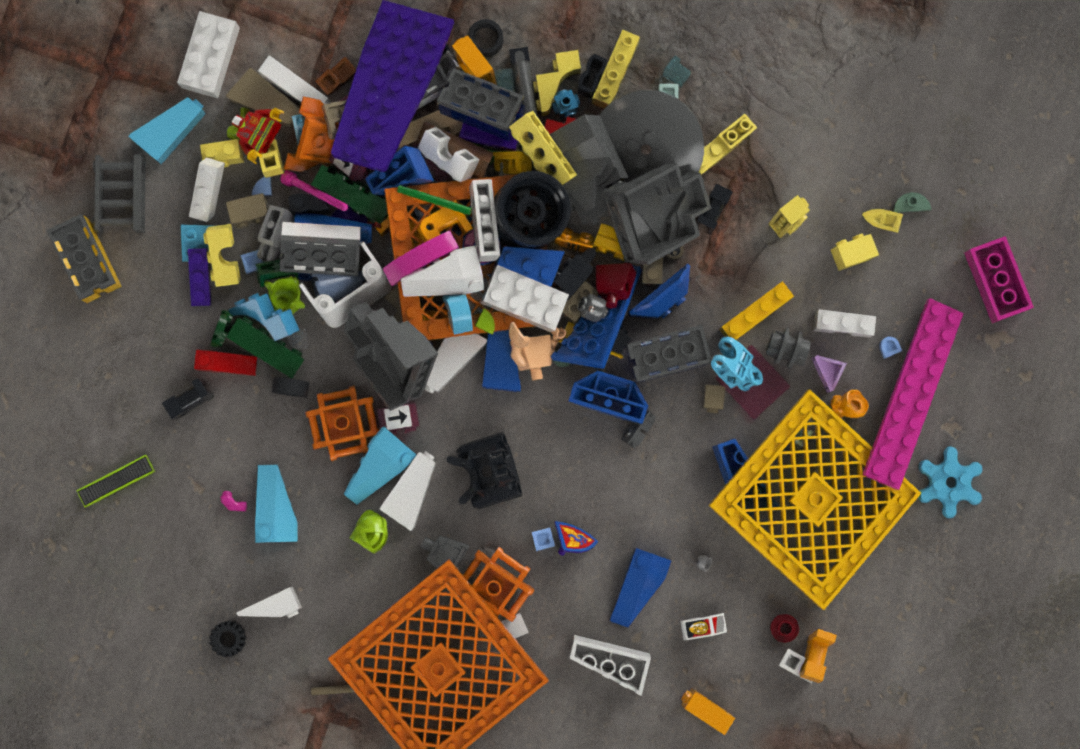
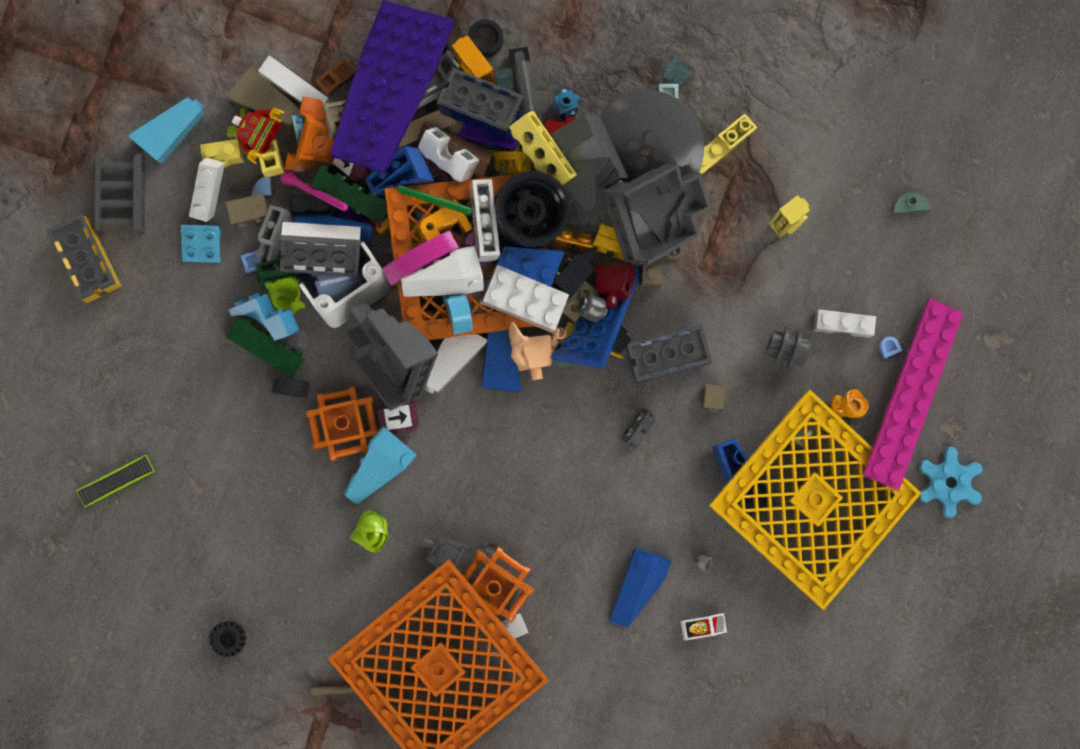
black piece [162,378,215,420] -> none
white brick [177,11,240,98] -> none
dark purple plate [188,248,212,306] -> none
red slope [194,350,258,376] -> none
light yellow arch [203,224,241,287] -> none
dark green plate [210,309,233,348] -> none
dark pink arm [220,491,247,512] -> none
white slope [236,587,302,618] -> none
medium azure wedge [255,465,298,543] -> none
white slope [380,451,436,531] -> none
black piece [446,432,523,509] -> none
lime tile [475,309,495,335] -> none
light blue plate [532,528,555,551] -> none
light yellow arch [533,50,581,116] -> none
shield [554,521,598,556] -> none
blue wedge [569,371,648,424] -> none
white wedge [570,635,651,696] -> none
black brick [578,54,607,99] -> none
light yellow brick [592,30,640,109] -> none
blue wedge [628,263,690,319] -> none
light orange window [681,688,735,735] -> none
black piece [697,183,733,235] -> none
medium azure piece [711,337,763,391] -> none
clear pink piece [715,345,790,420] -> none
yellow brick [719,281,794,345] -> none
dark red plate [770,614,799,643] -> none
white slope [779,649,813,684] -> none
light orange piece [799,629,837,683] -> none
lavender slope [811,355,847,393] -> none
light yellow brick [831,233,879,271] -> none
light yellow plate [862,209,903,233] -> none
dark pink brick [964,236,1034,323] -> none

